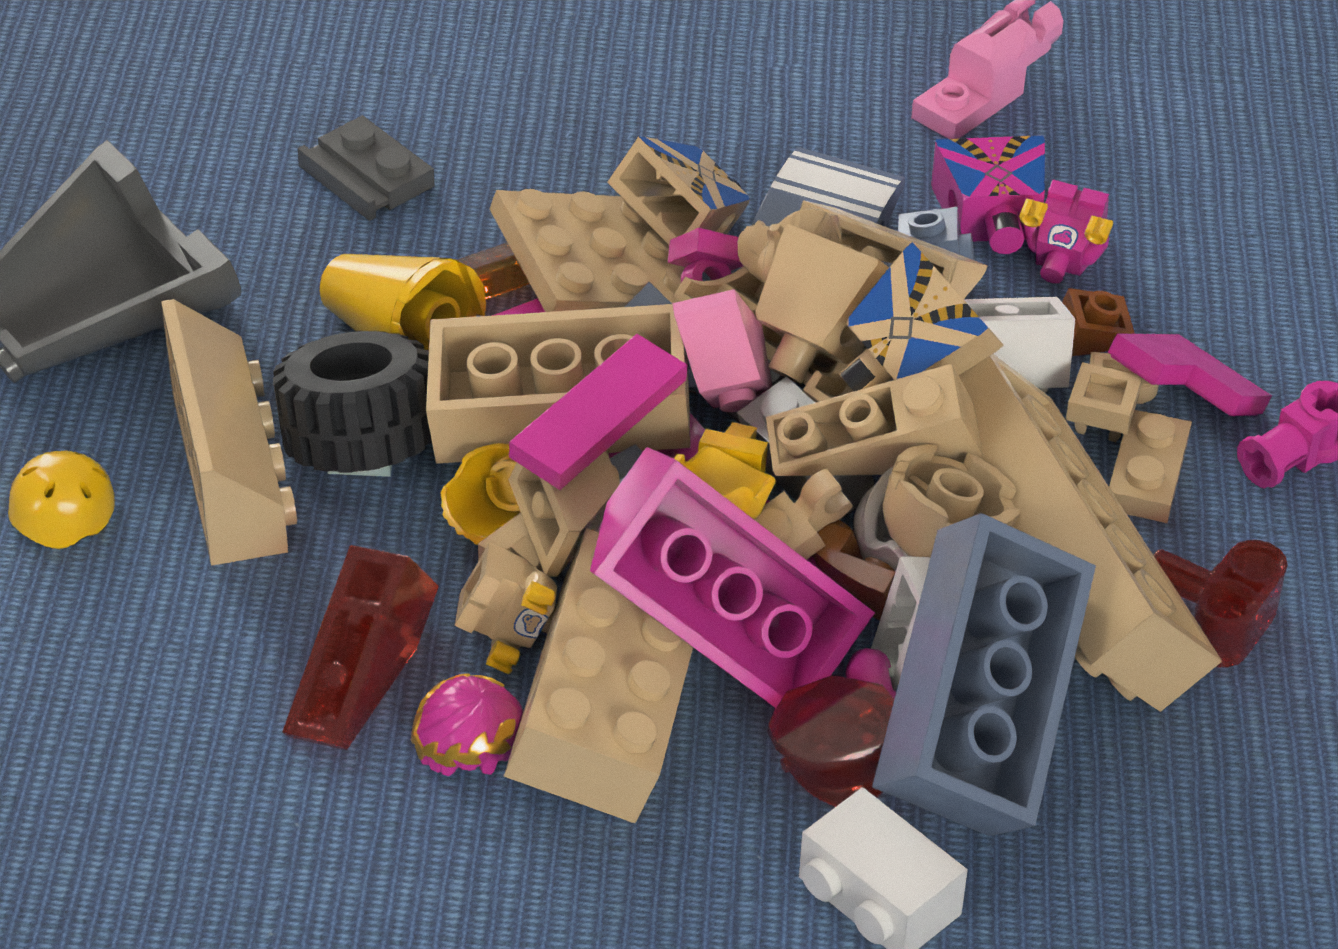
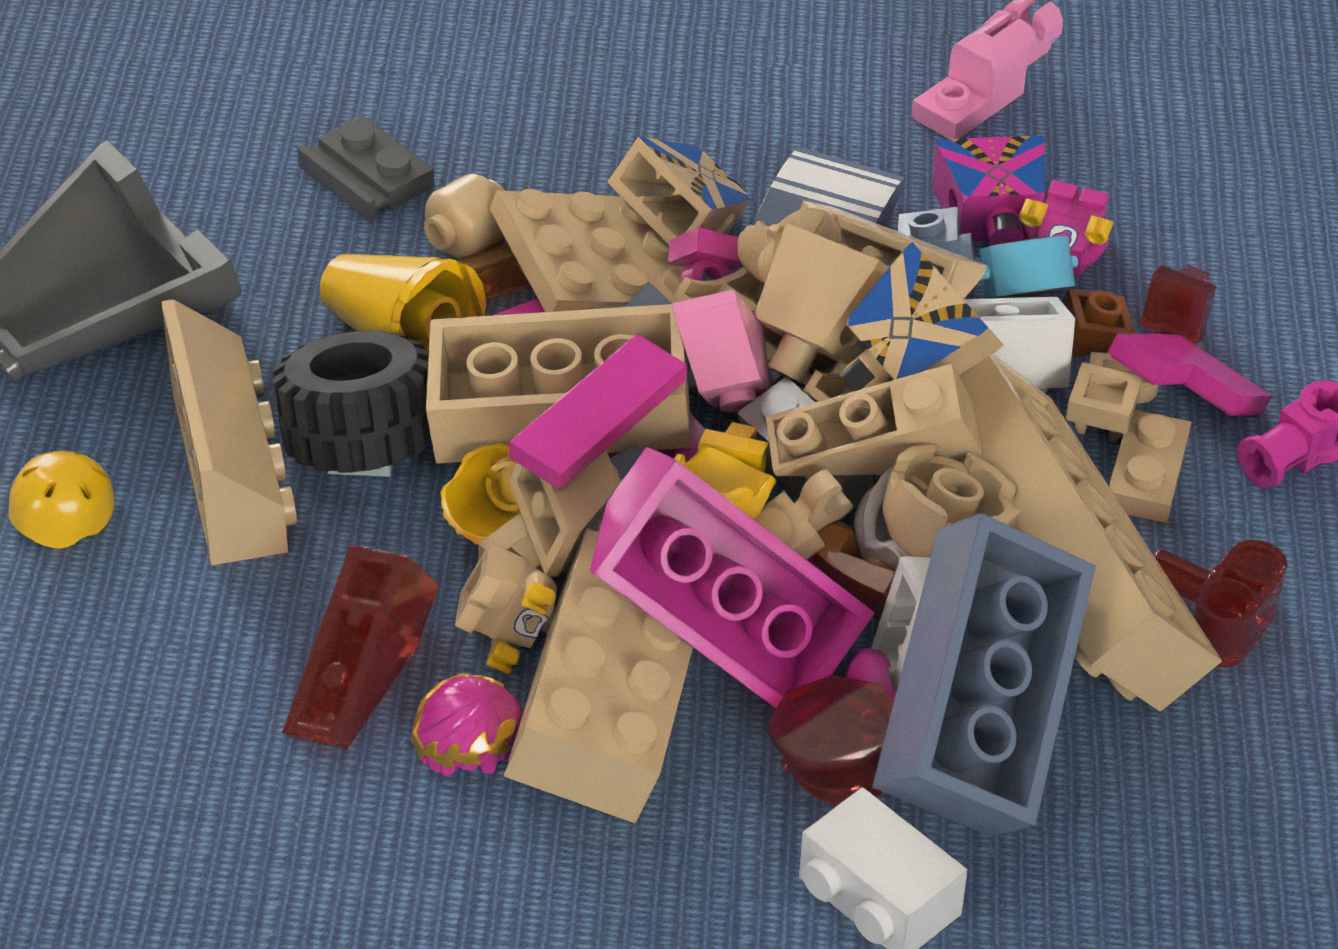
none -> tan head [424,173,505,259]
none -> medium azure piece [979,236,1078,299]
none -> clear red tile [1140,265,1217,345]

